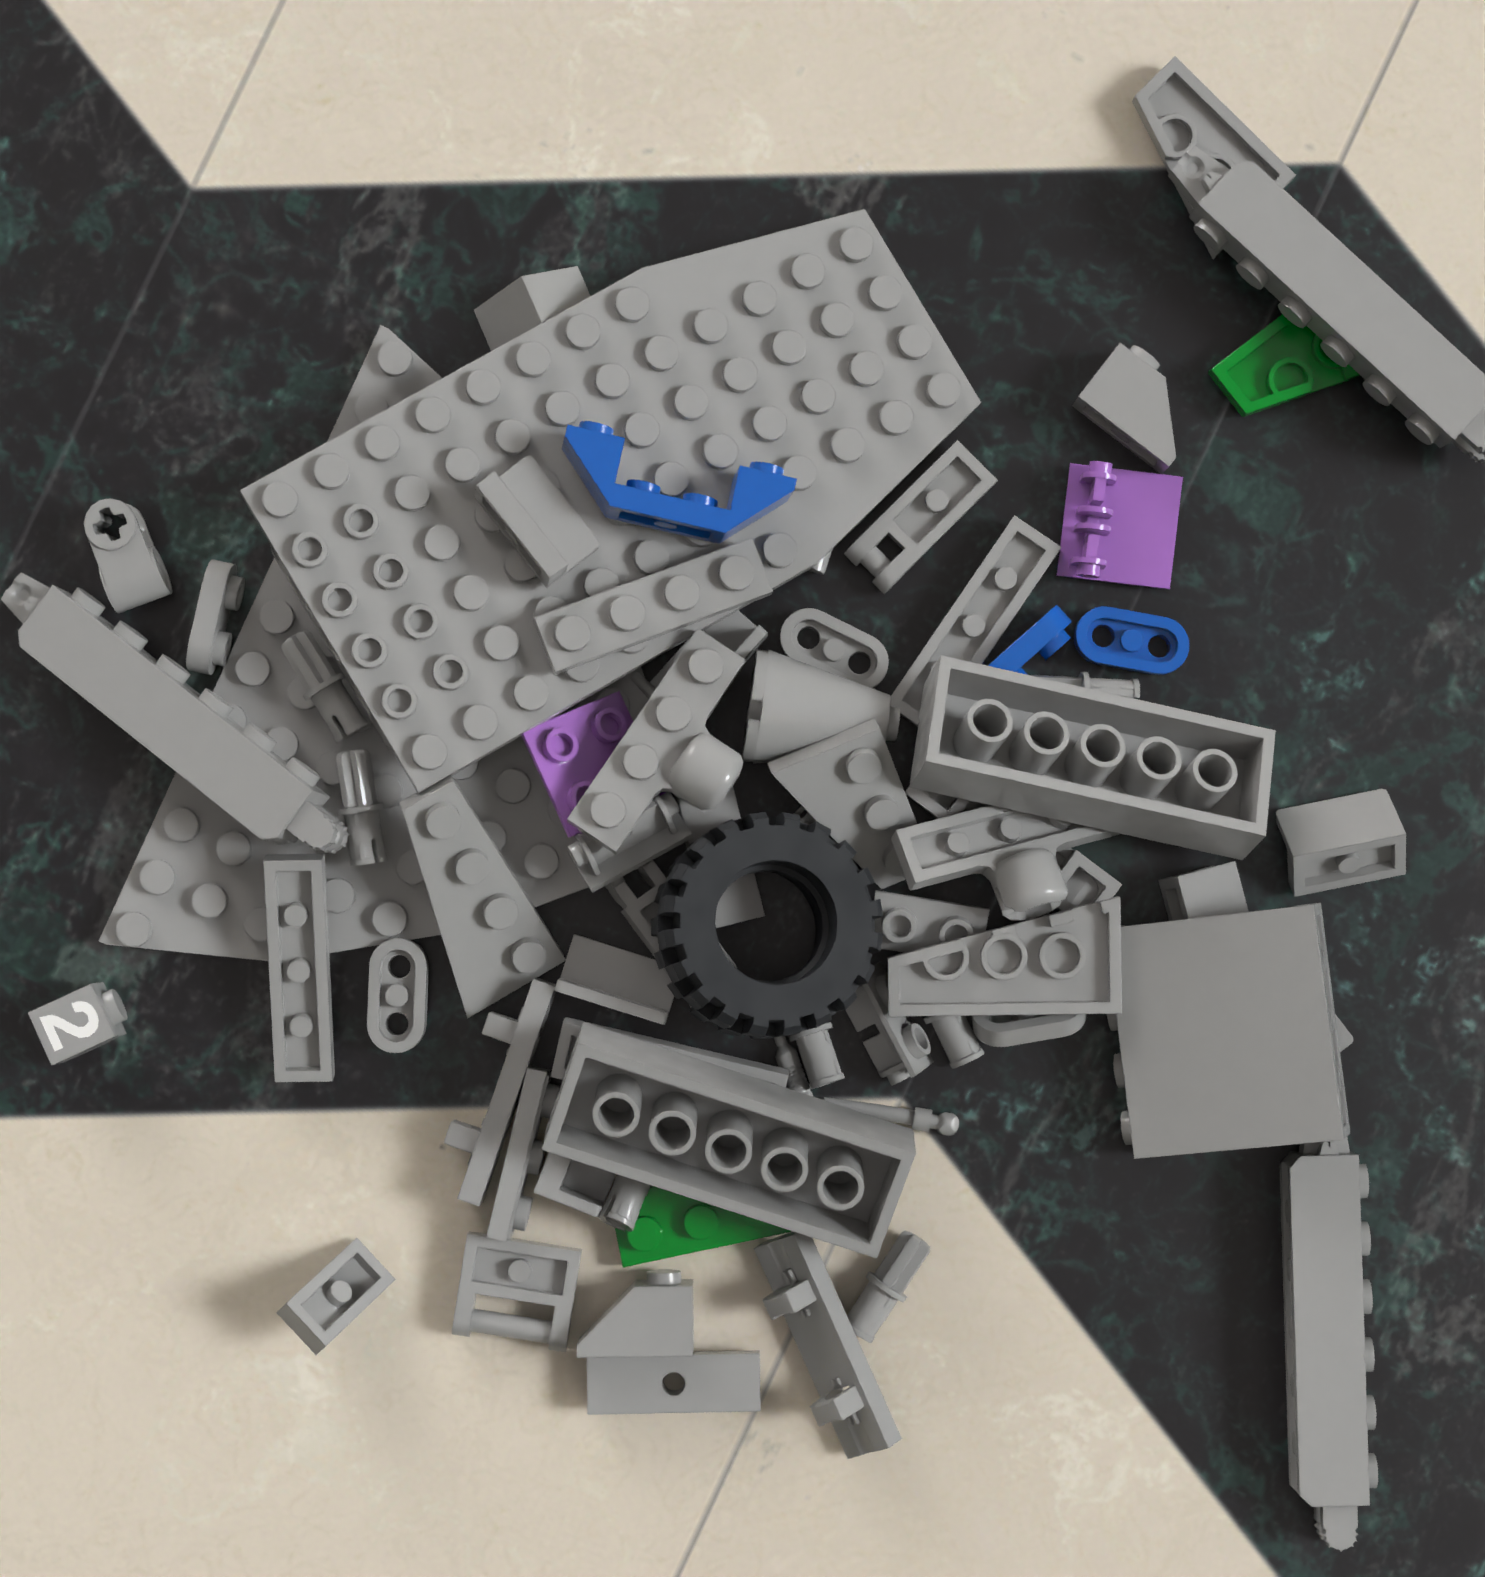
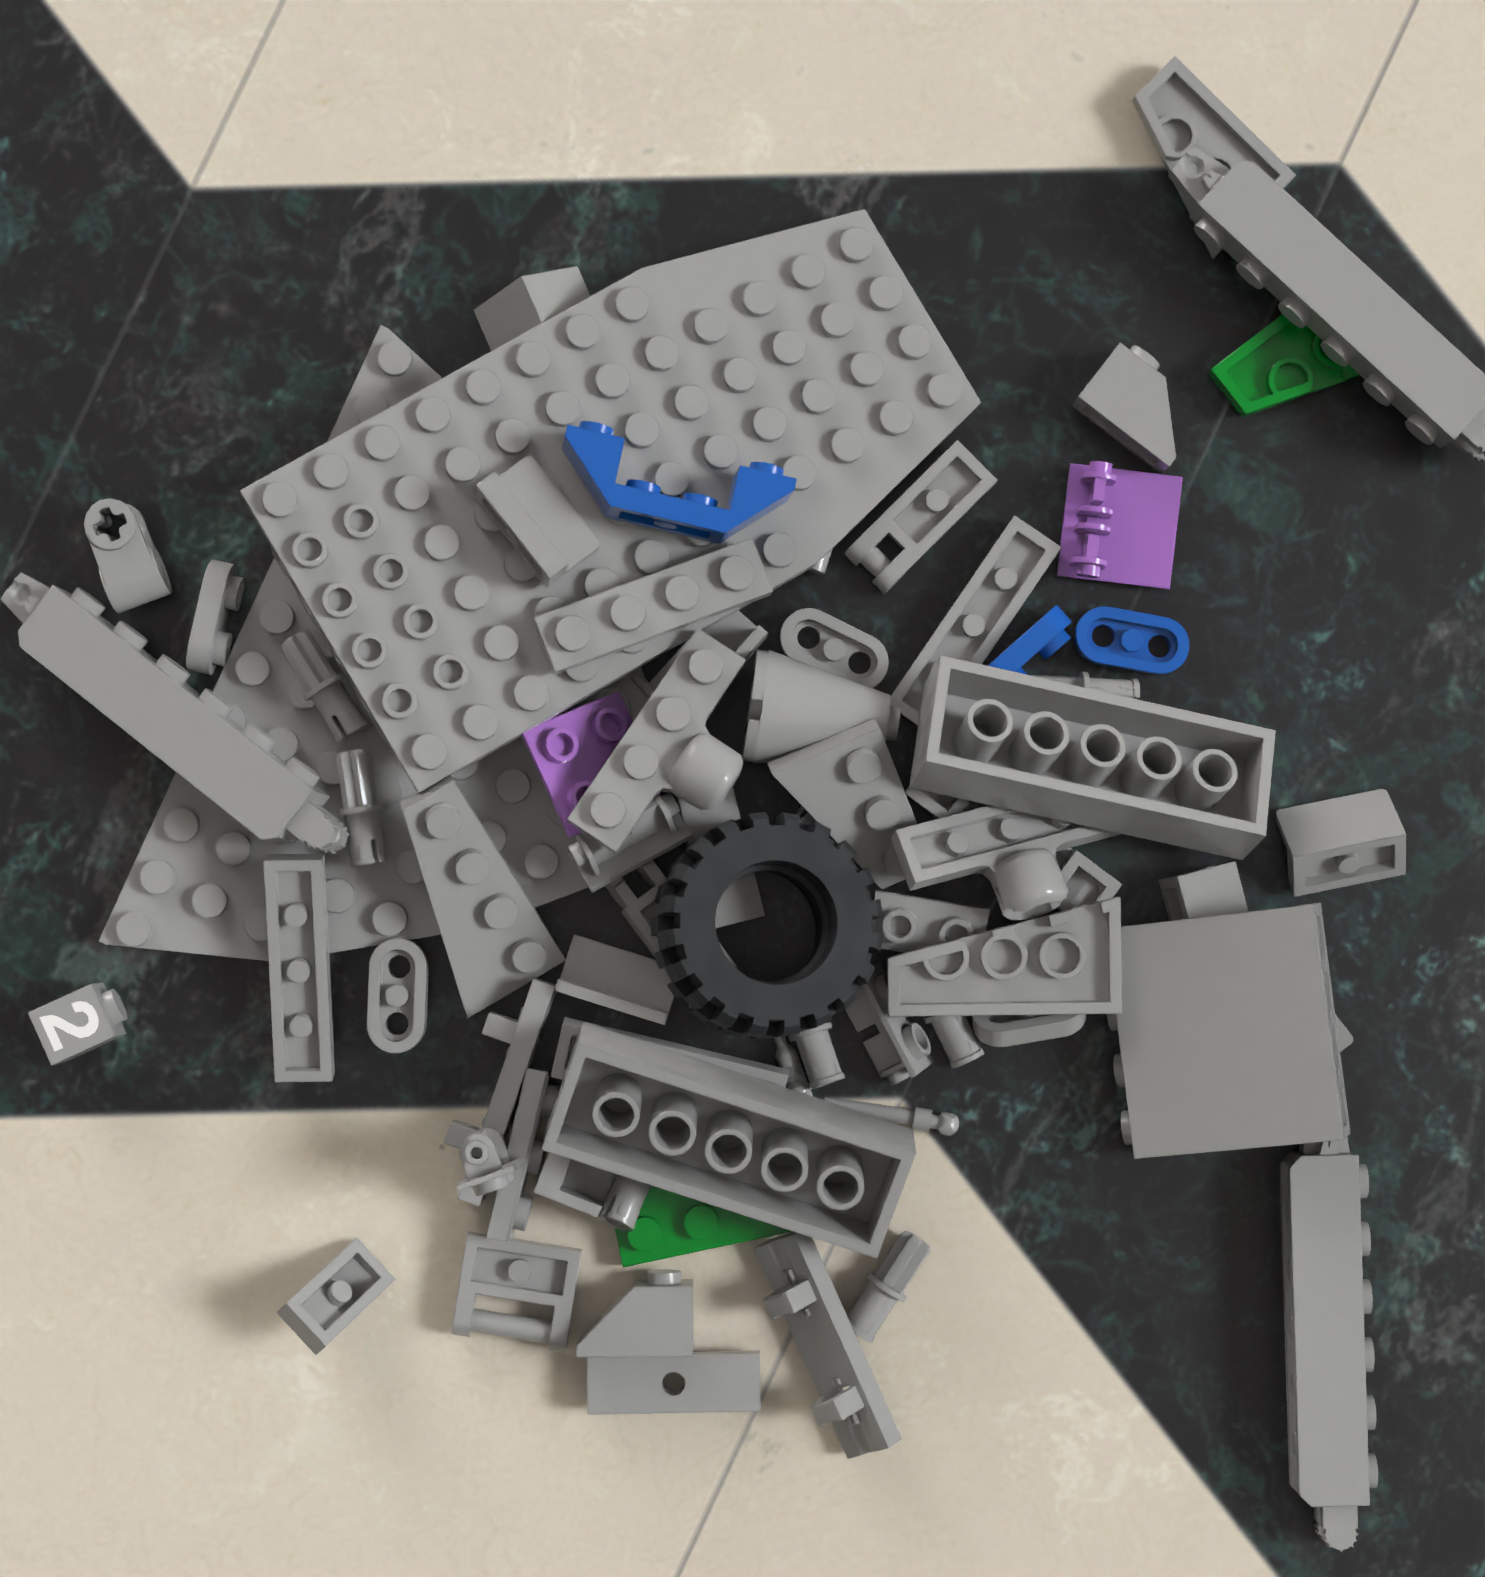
none -> light grey hinge [456,1127,525,1196]

